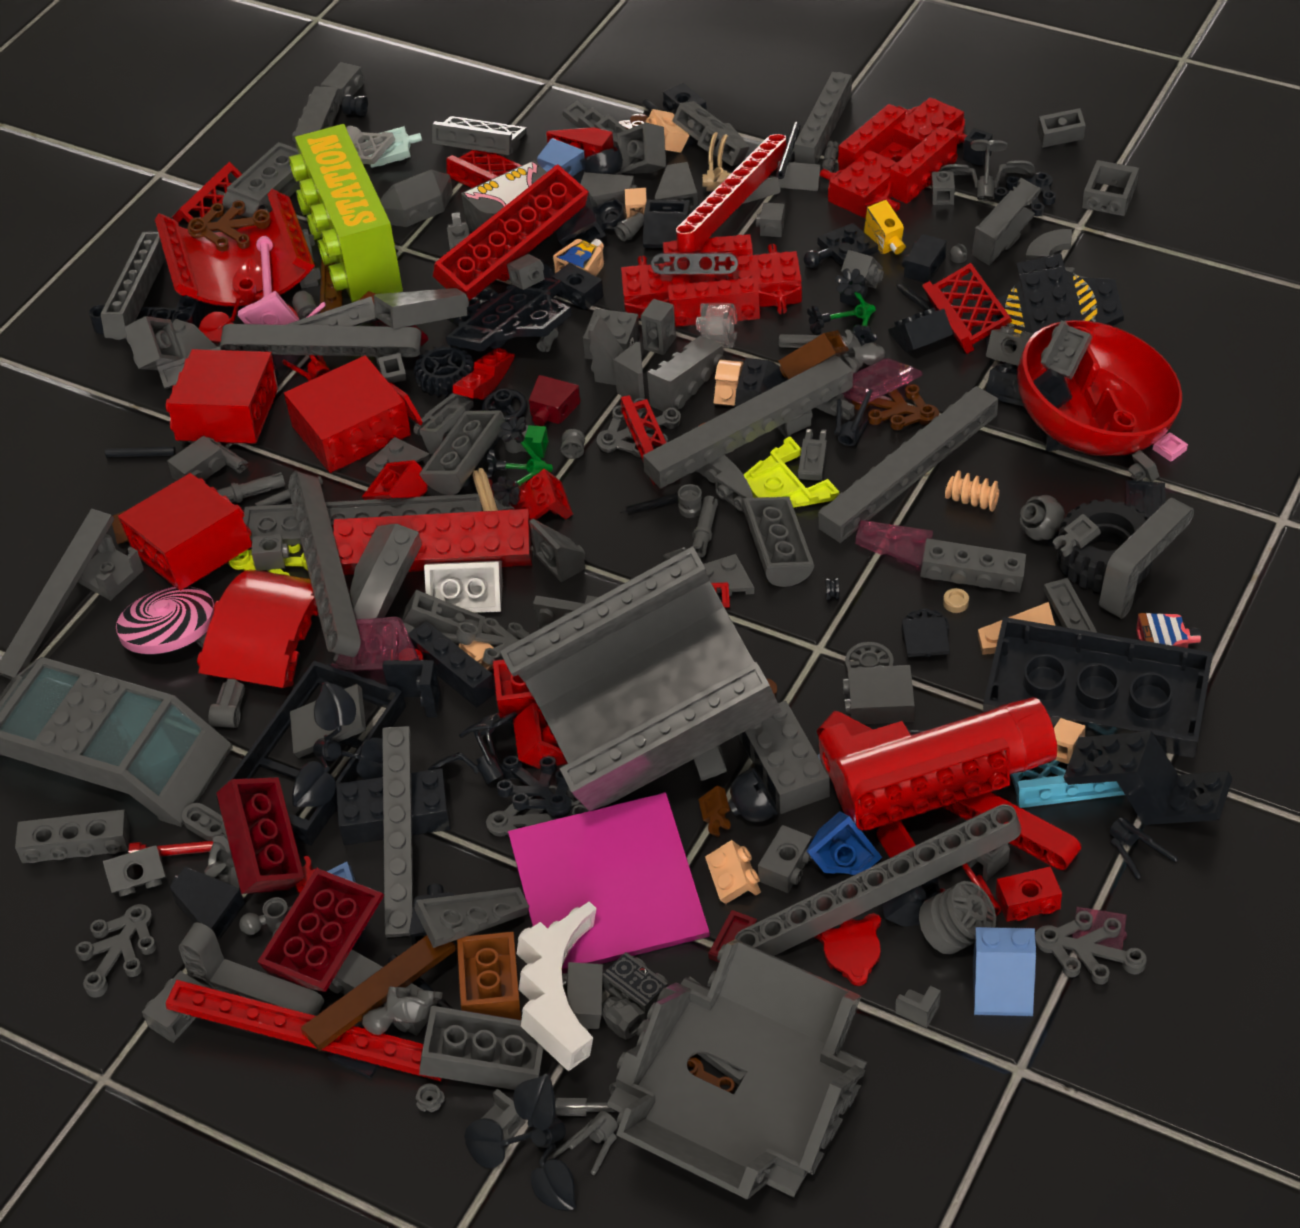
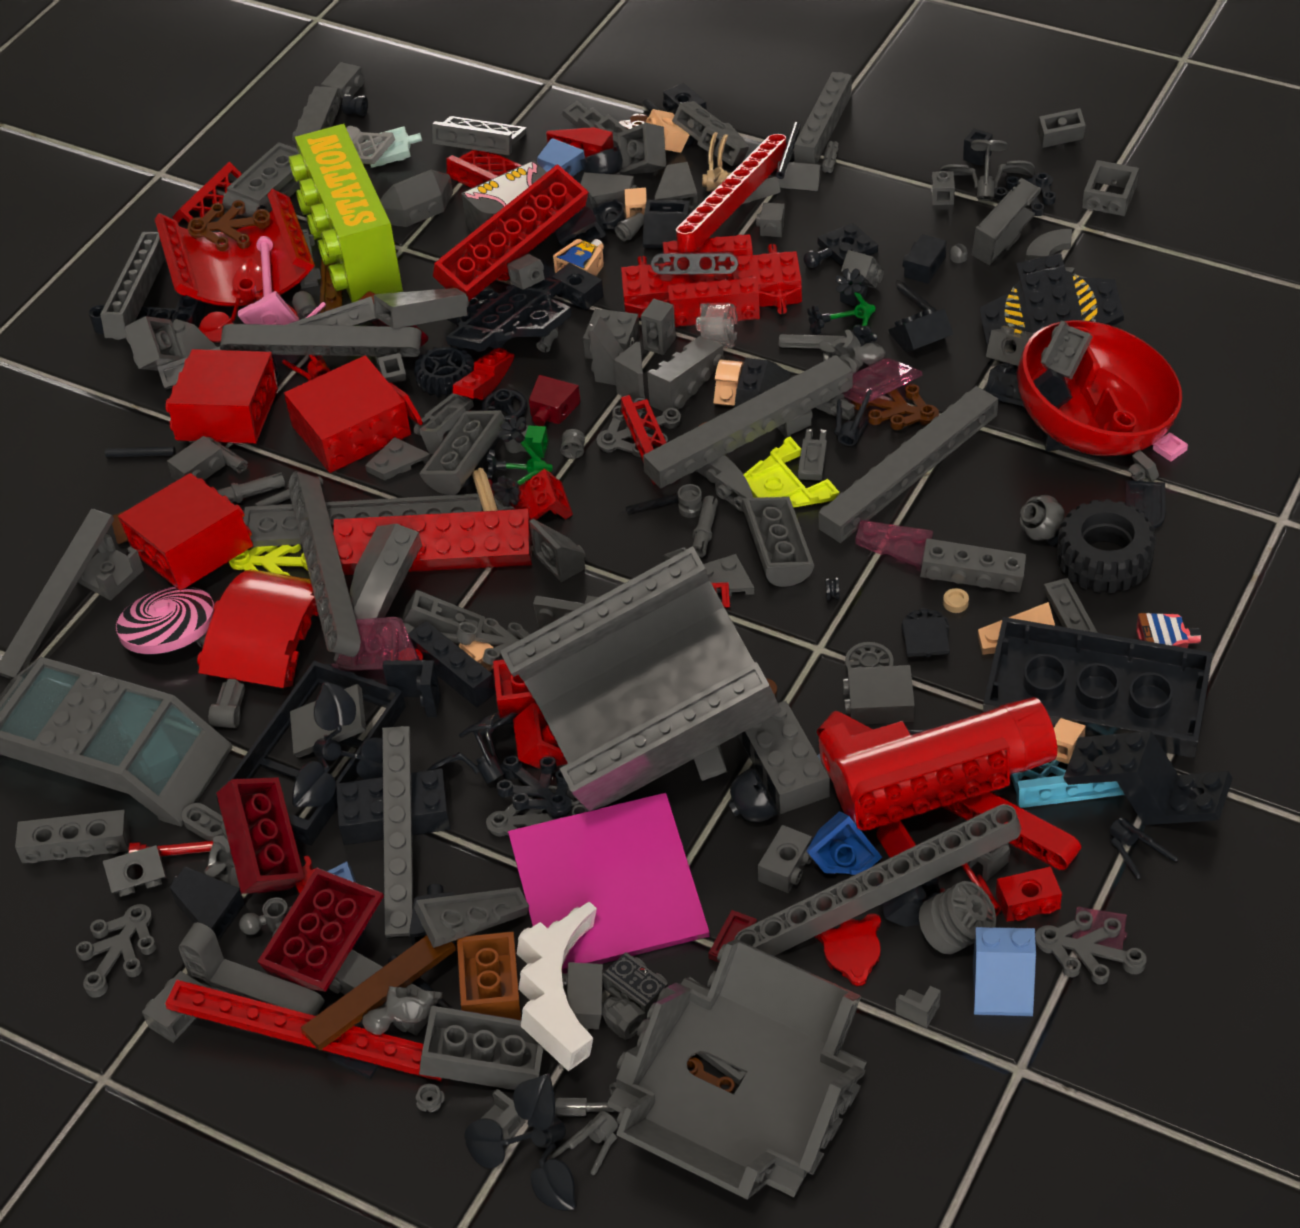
dark grey brick [252,534,290,571] -> none
red slope [362,460,428,500] -> none
white slope [424,561,503,613] -> none
dark grey hinge [447,212,469,250] -> none
reddish brown plate [698,785,731,837] -> none
light nougat bracket [705,840,761,904] -> none
reddish brown brick [779,330,849,379] -> none
red piece [820,97,968,219] -> none
yellow torso [864,200,906,254] -> none
red fence [922,263,1012,354] -> none
light nougat piece [945,470,999,512] -> none
dark grey plate [1053,514,1101,557] -> none
dark grey beam [1099,498,1195,619] -> none

